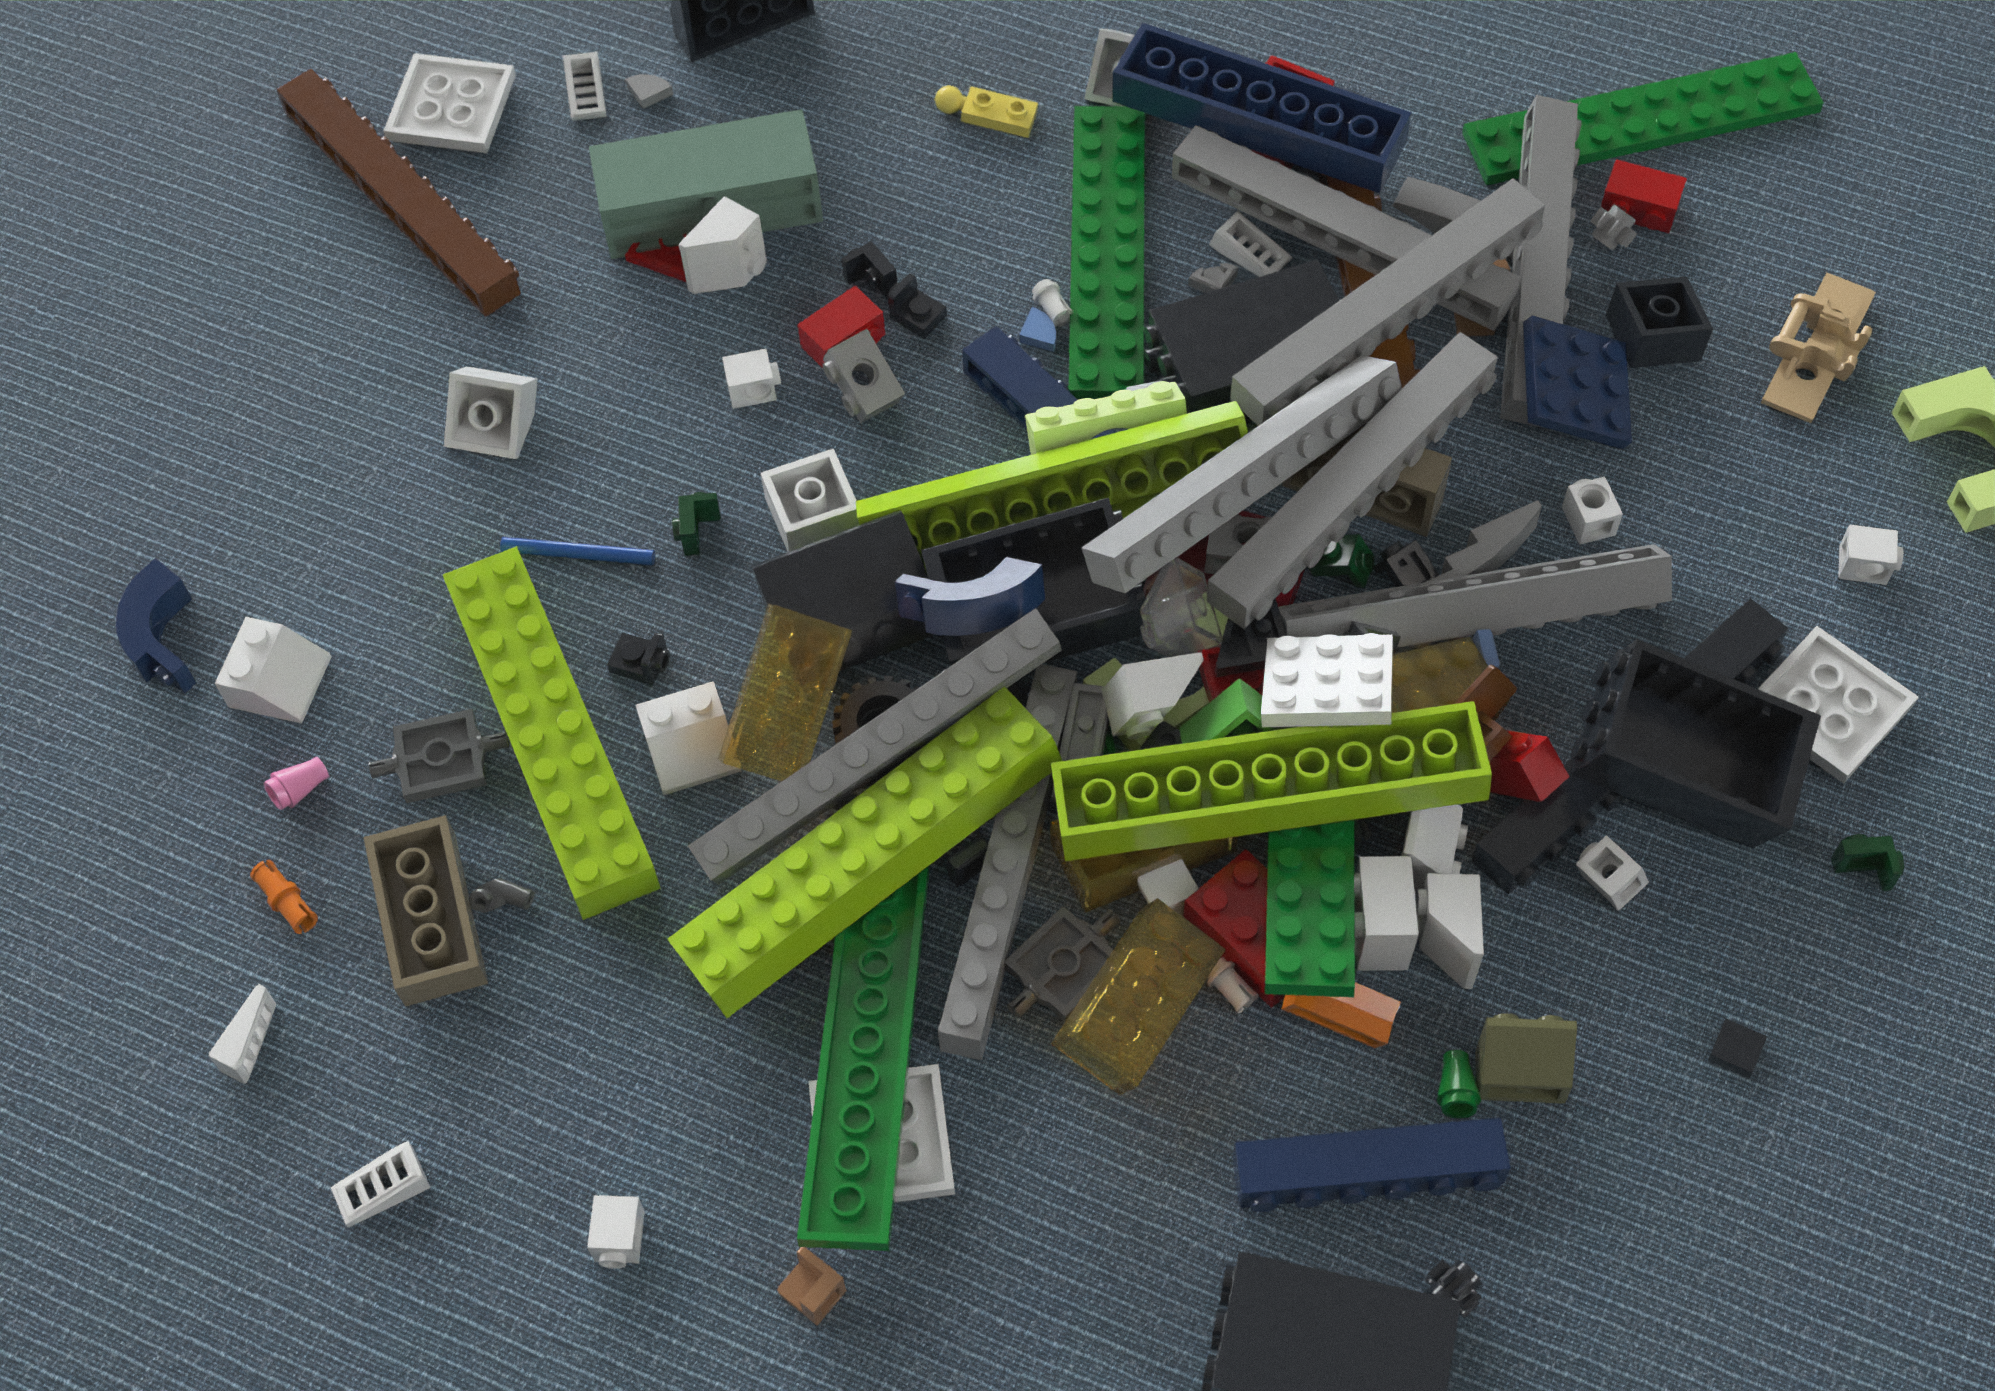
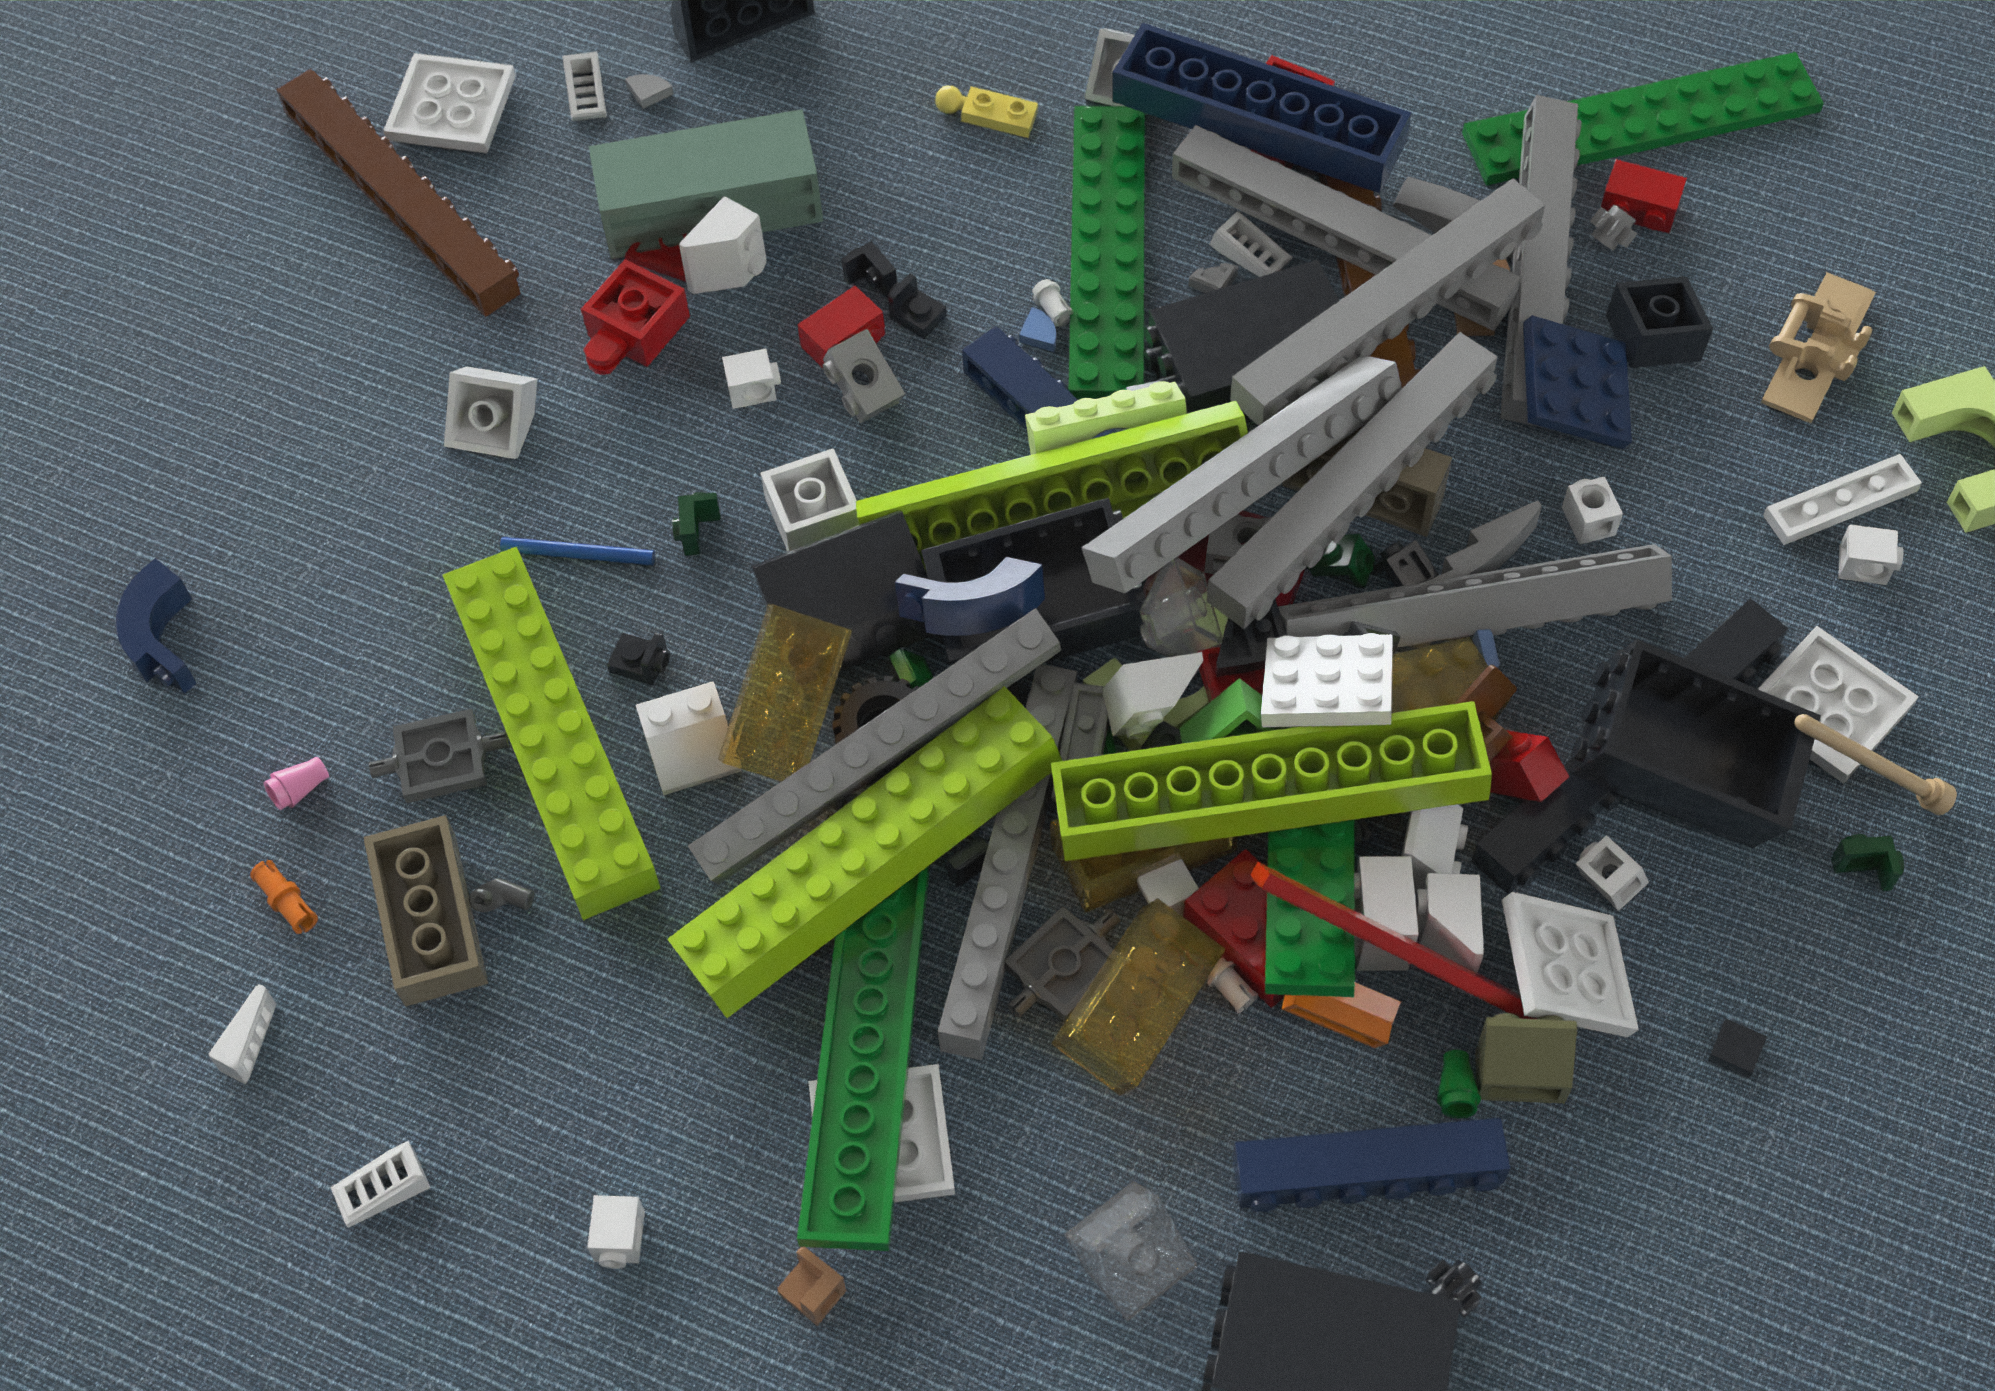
white slope [215,617,331,724] -> none
none -> red brick [581,259,690,375]
none -> green tile [889,649,934,689]
none -> clear slope [1064,1181,1198,1321]
none -> red tile [1250,862,1538,1019]
none -> white plate [1502,892,1639,1037]
none -> white plate [1763,454,1922,545]
none -> tan piece [1794,714,1957,815]

